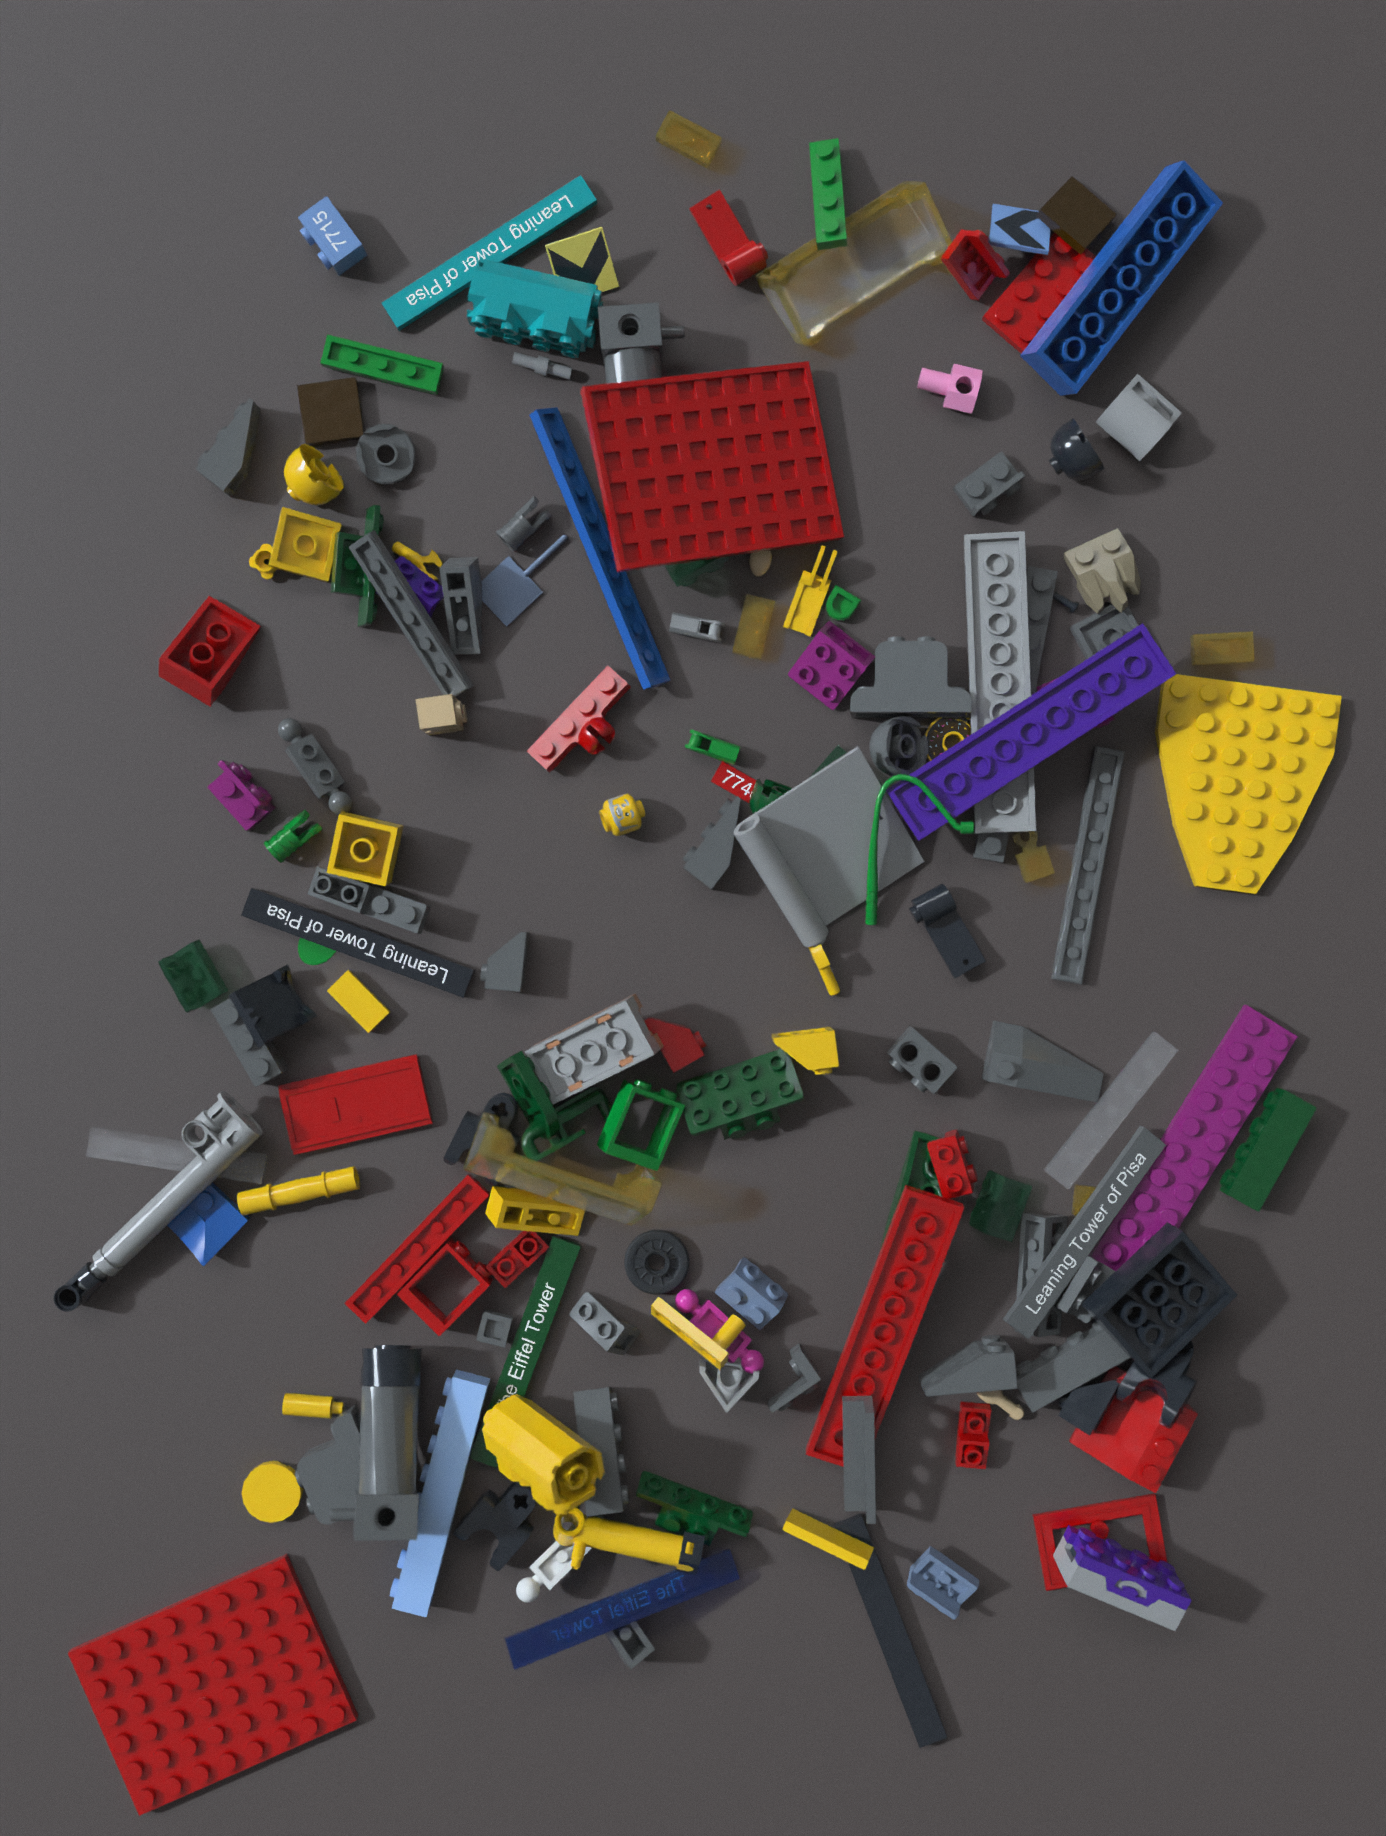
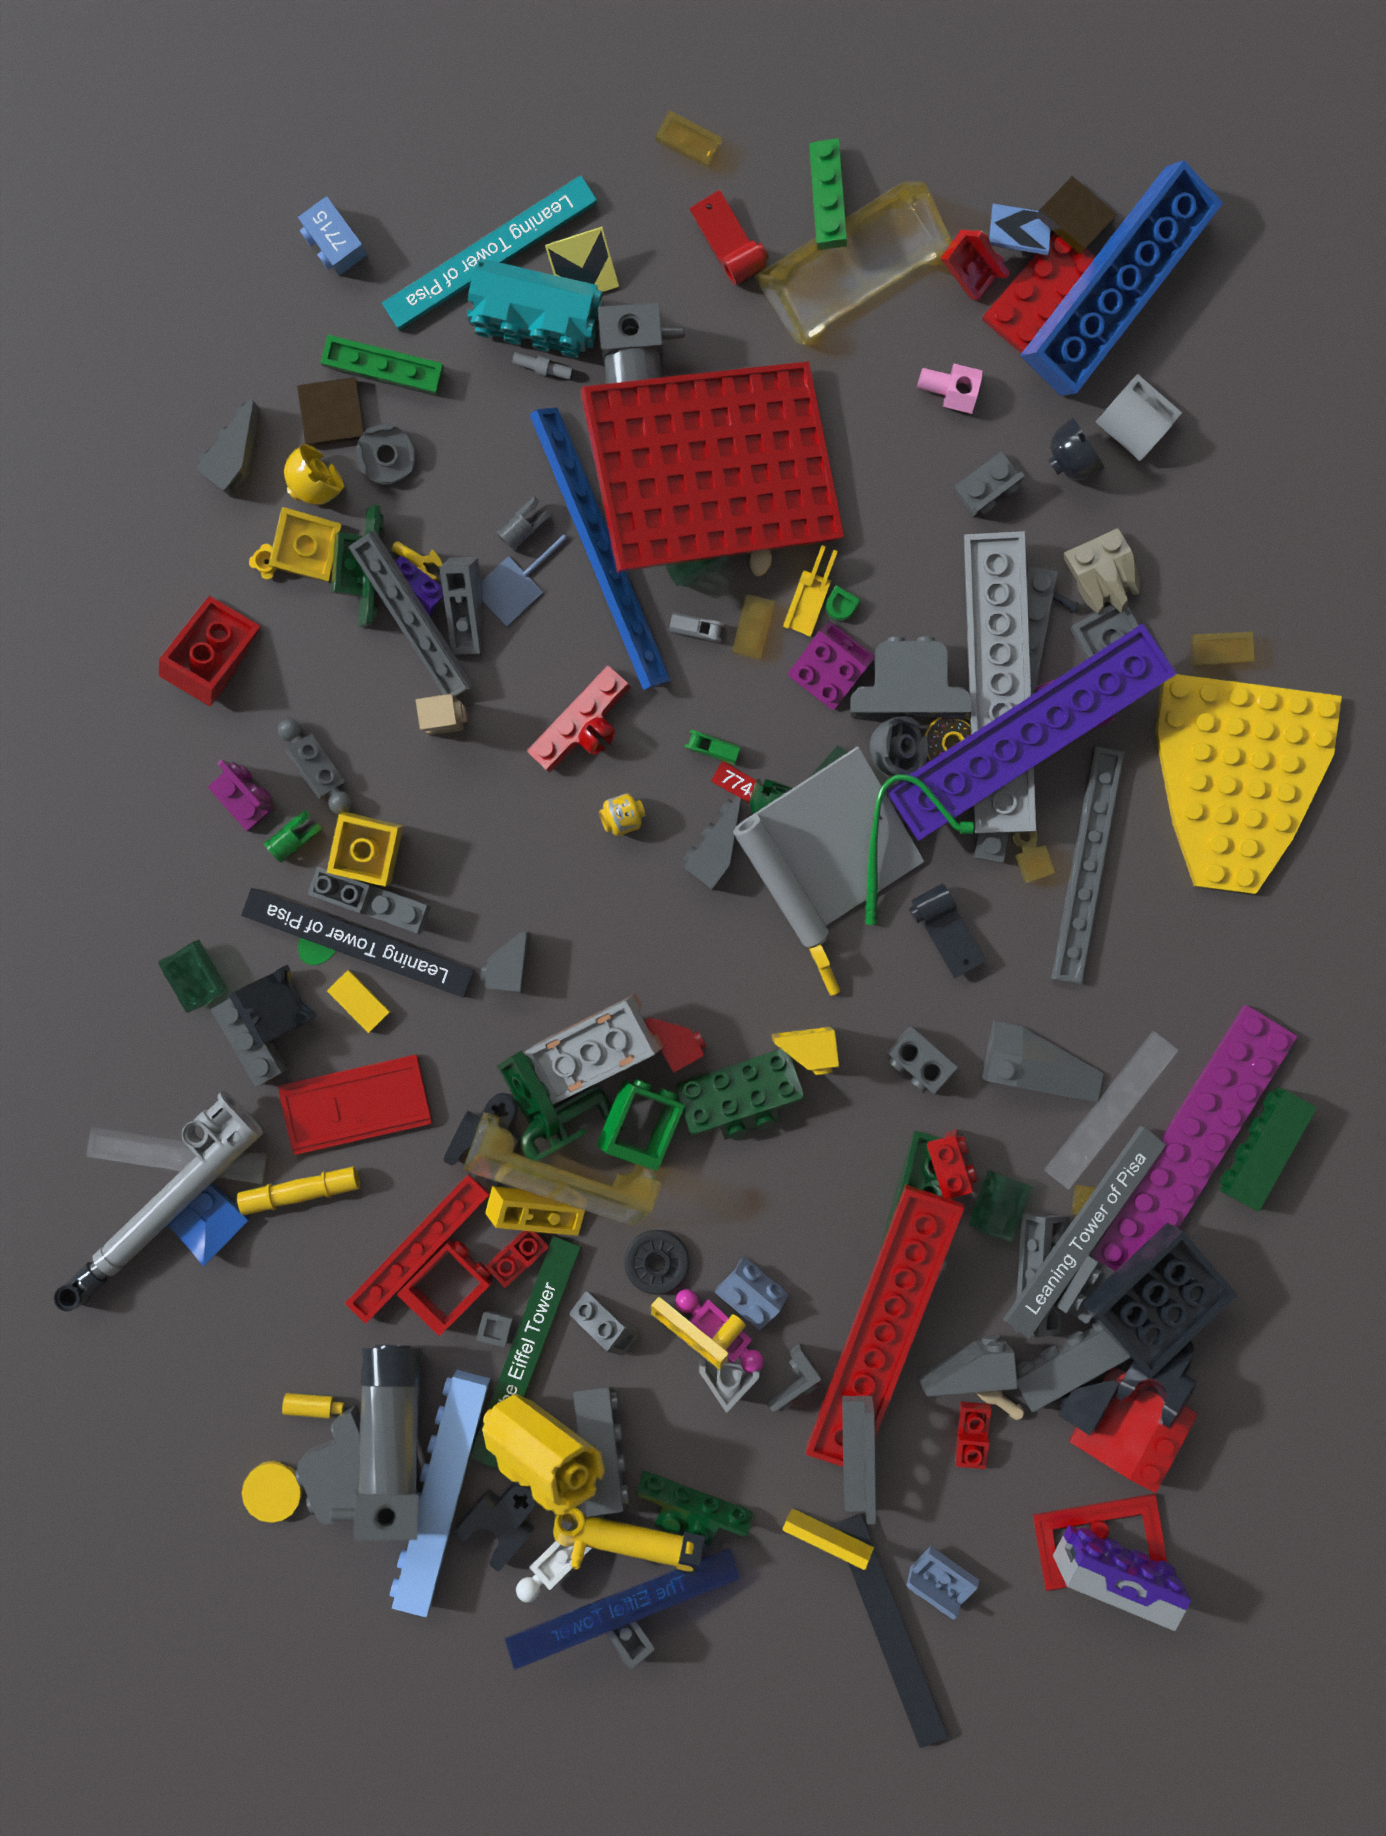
red plate [68,1554,358,1816] -> none

